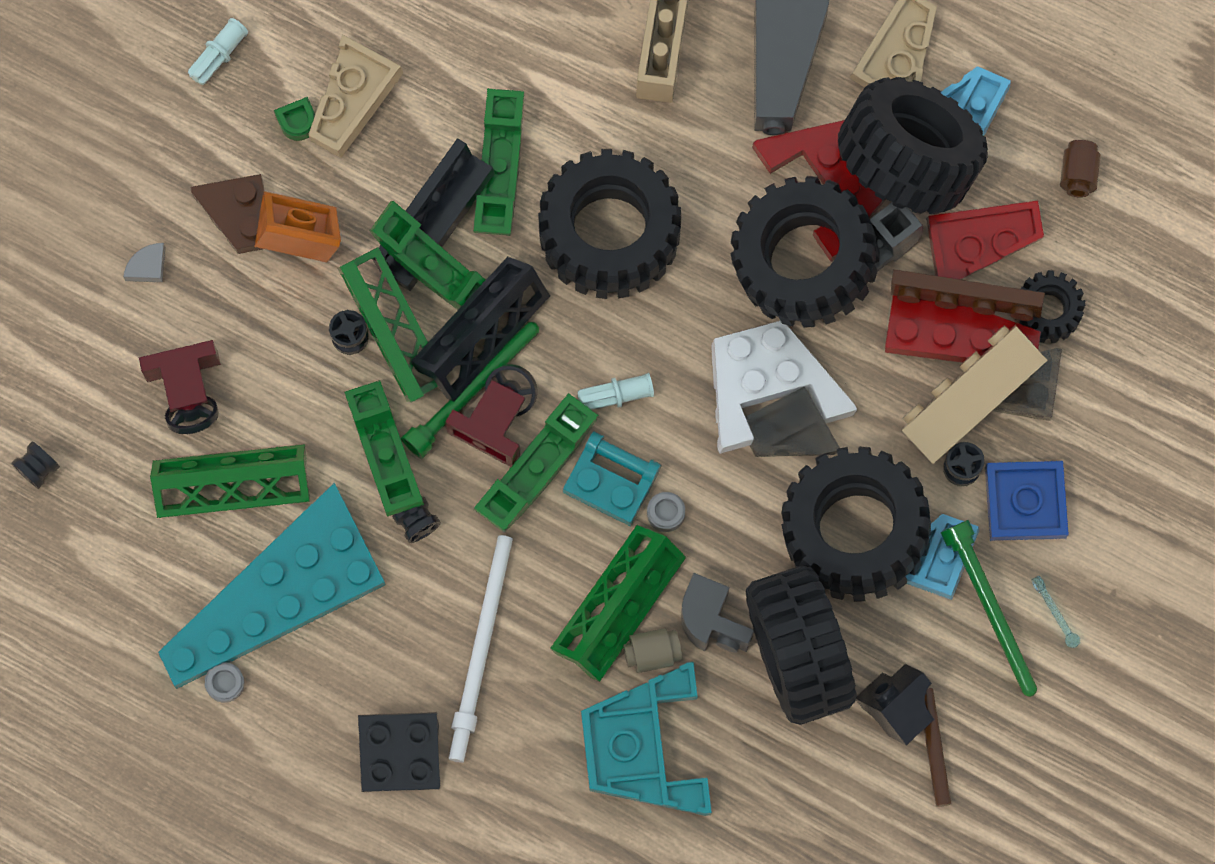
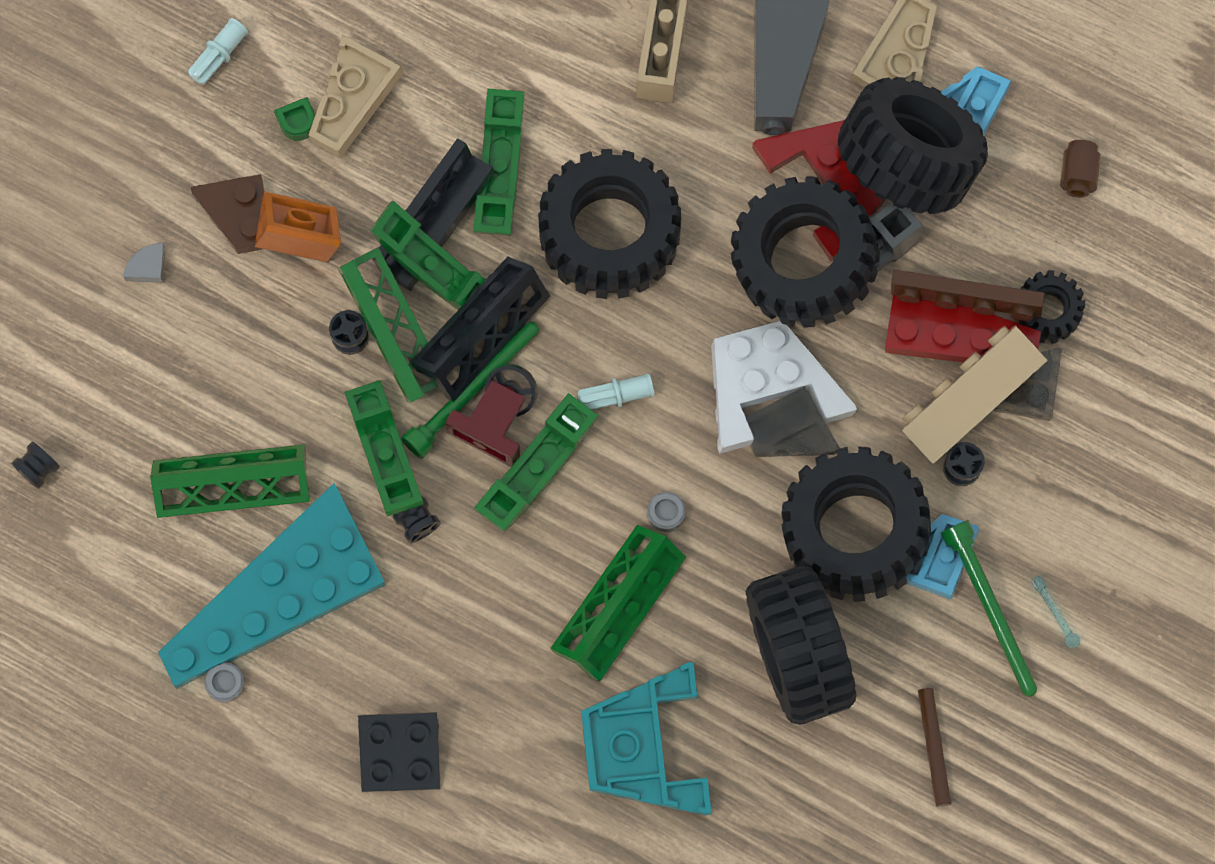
dark red piece [139,340,221,434] -> none
white bar [449,535,513,763] -> none
teal plate [563,431,662,527] -> none
dark tan brick [623,628,682,673] -> none
dark grey brick [681,573,754,653] -> none
black brick [856,664,934,746] -> none
red wing [926,200,1044,280] -> none
blue plate [985,461,1069,541] -> none

